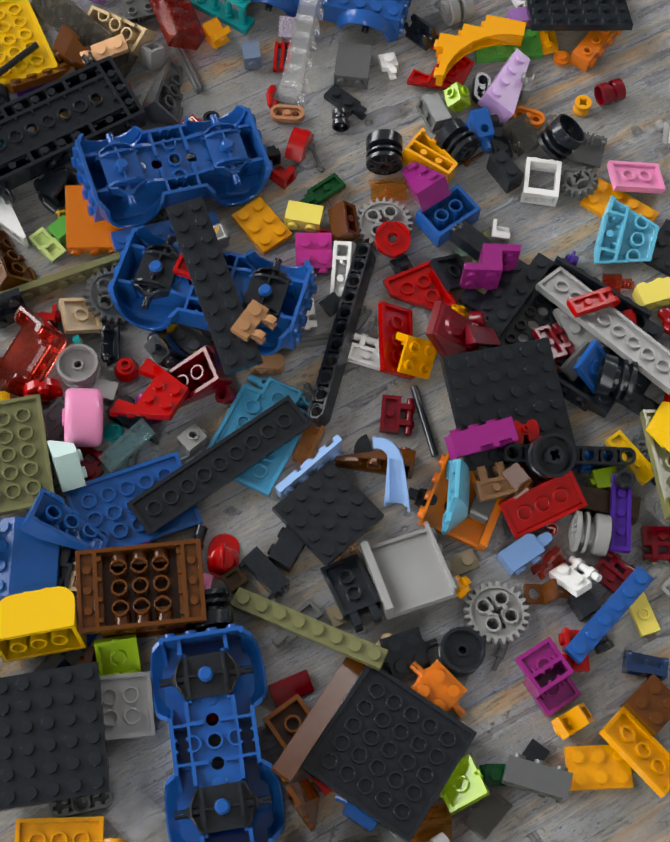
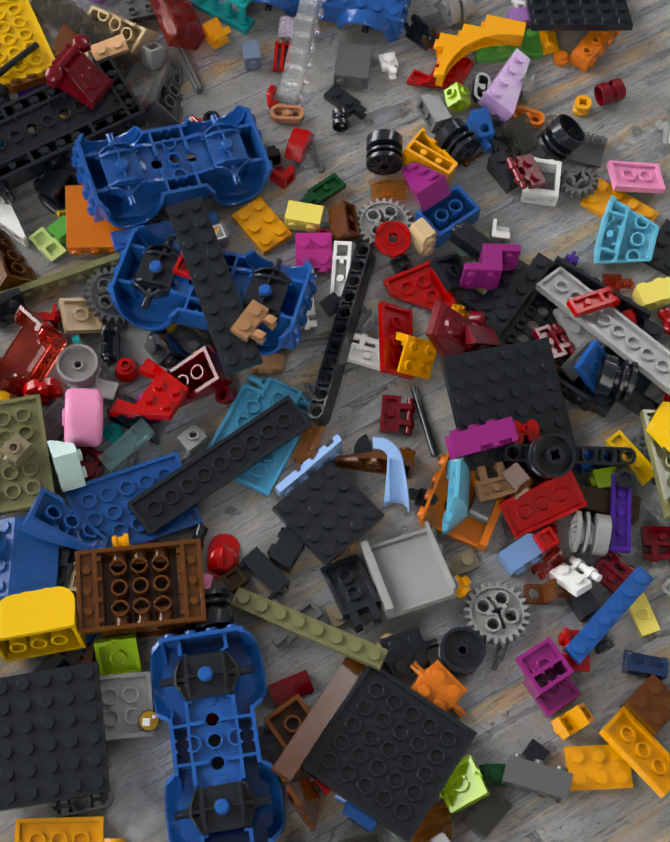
none -> dark tan brick [0,433,35,469]
none -> dark red piece [45,34,114,110]
none -> light orange wheel [112,533,130,547]
none -> tile [138,710,160,732]
none -> tan brick [409,217,437,257]
none -> dark red plate [506,154,547,190]
none -> red tile [532,526,561,553]

